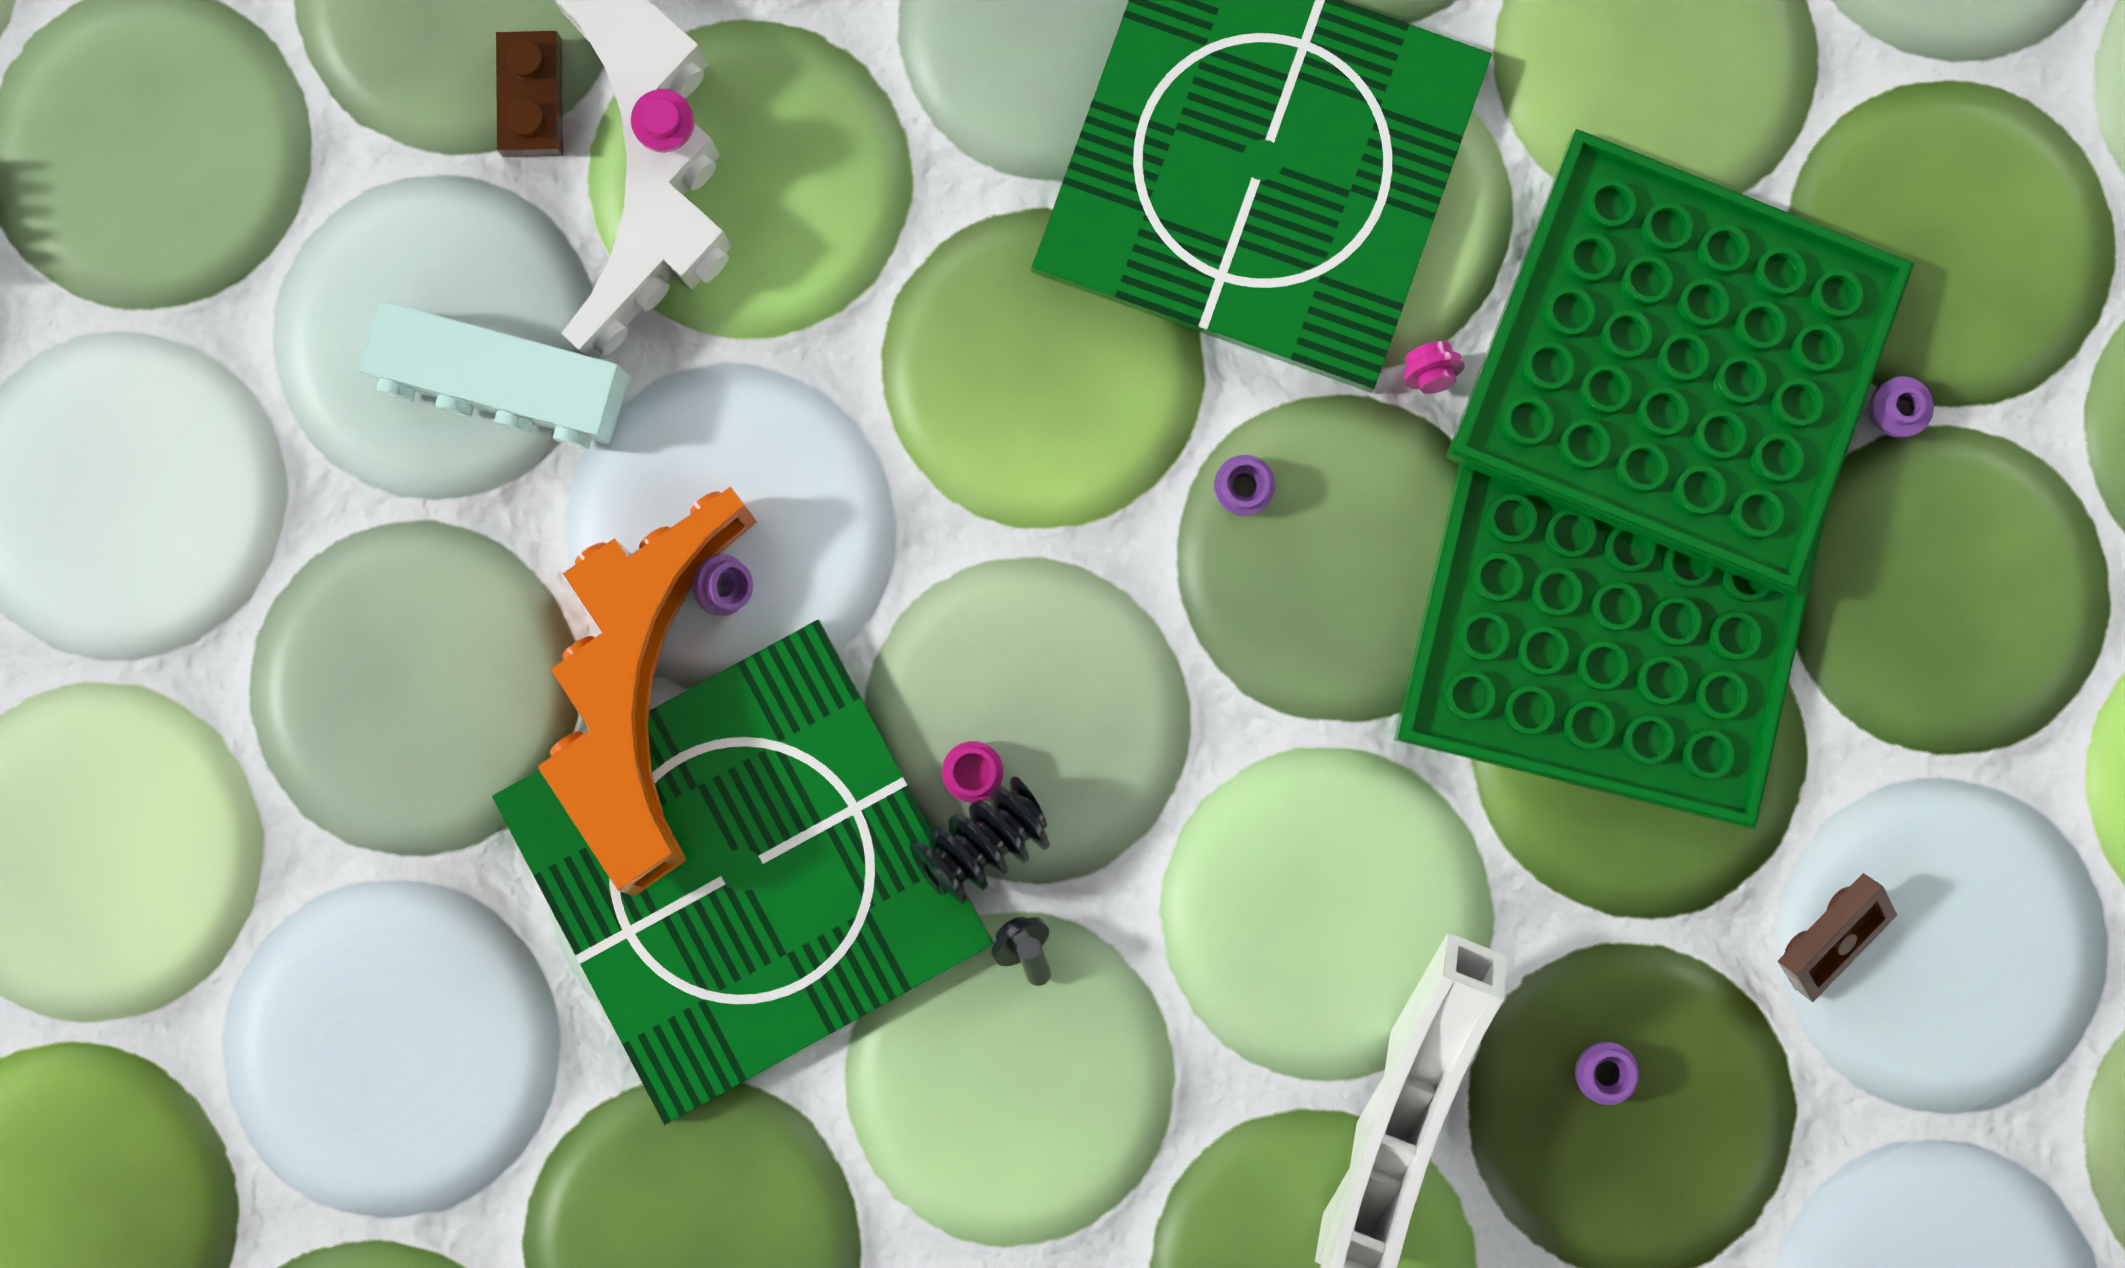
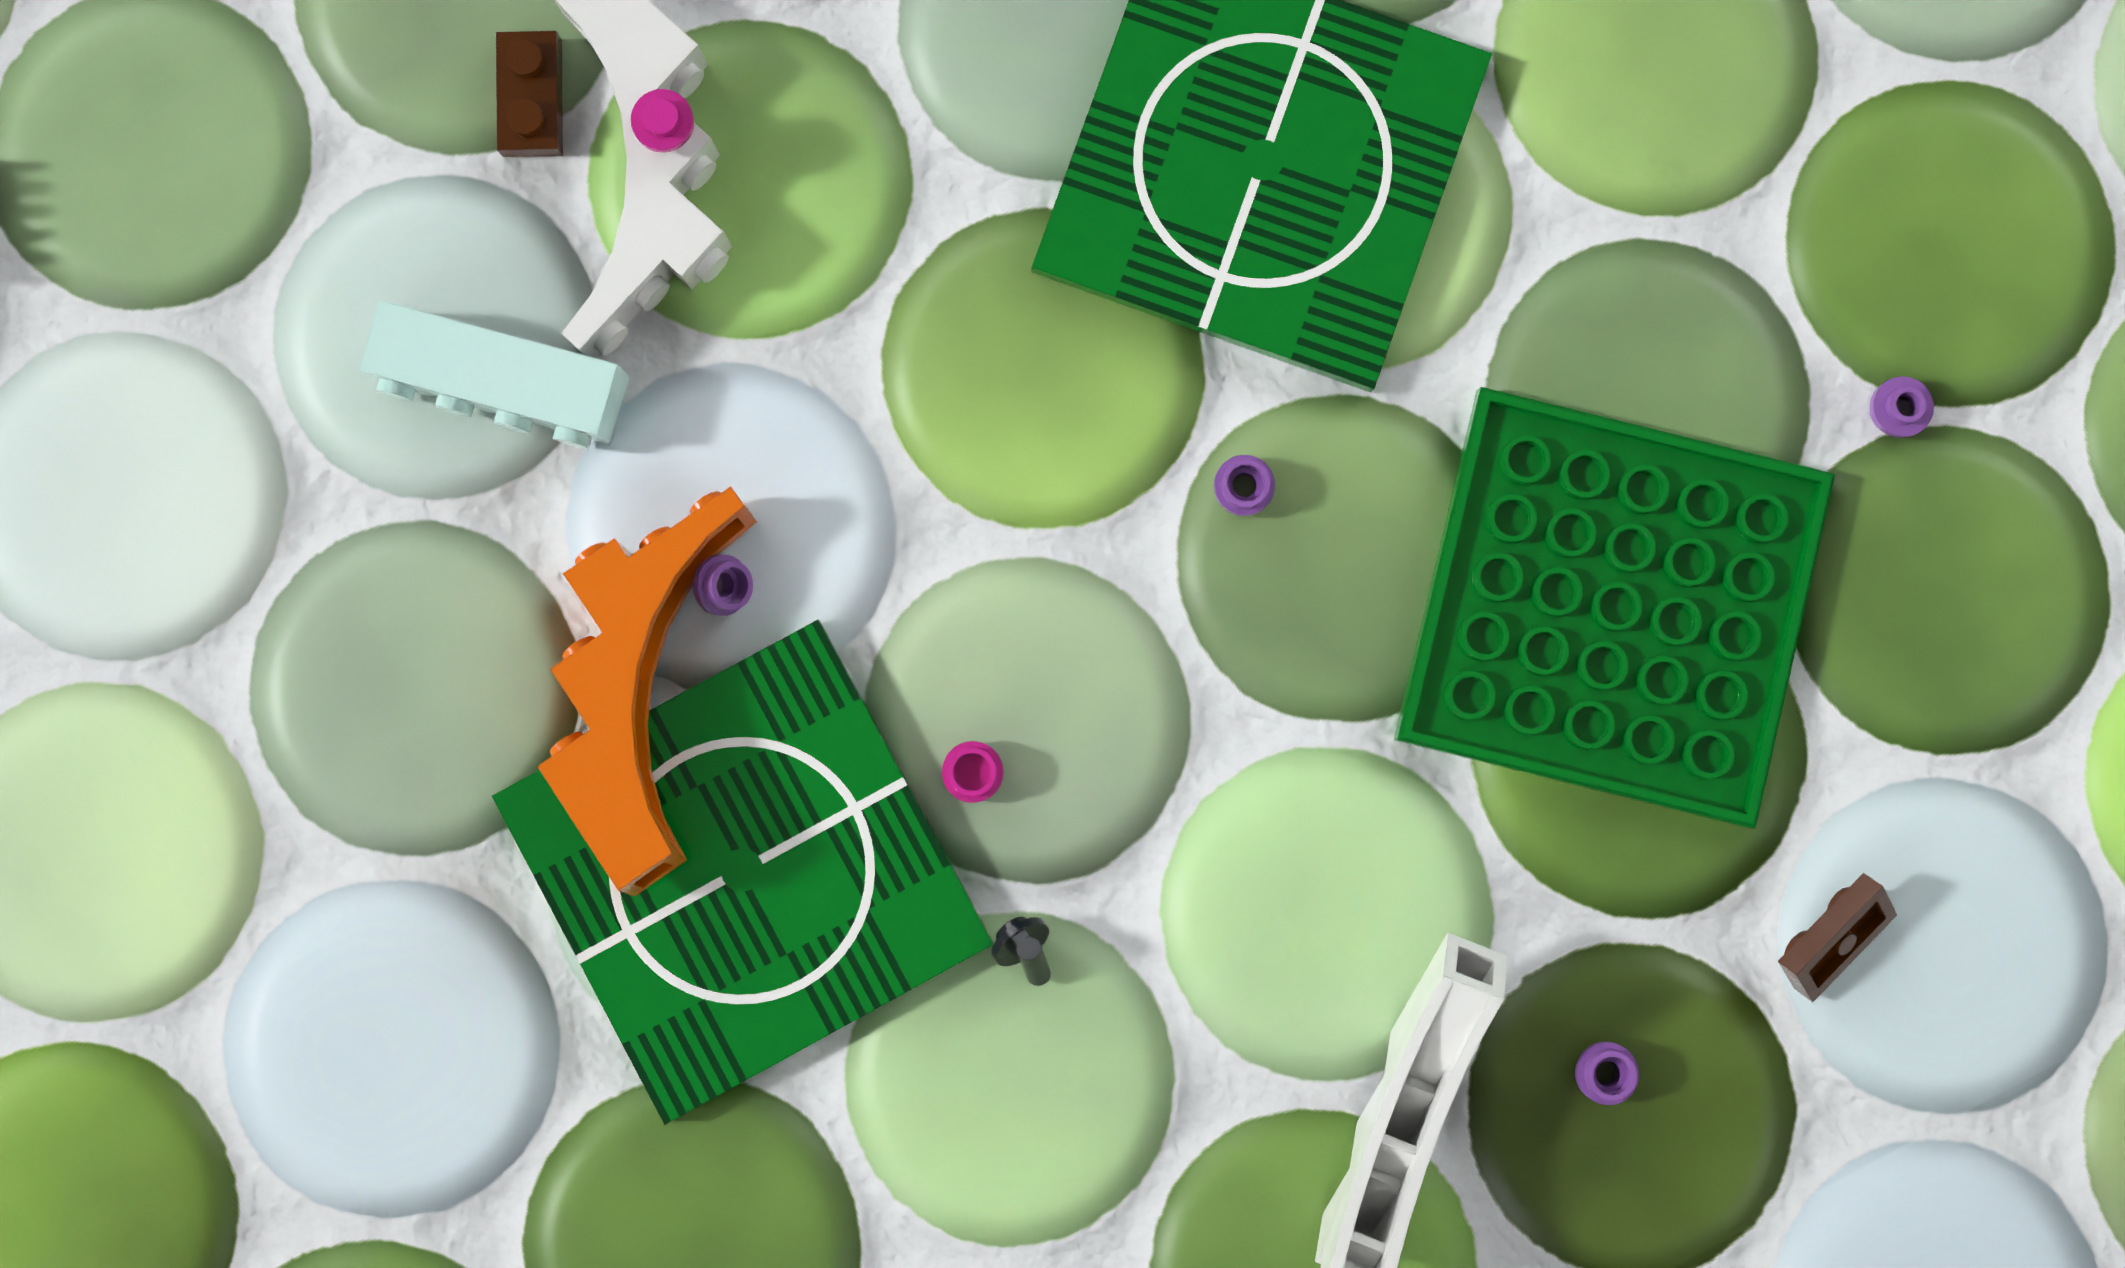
black piece [909,776,1050,905] -> none
dark pink plate [1403,341,1465,394] -> none
green tile [1445,129,1914,596] -> none

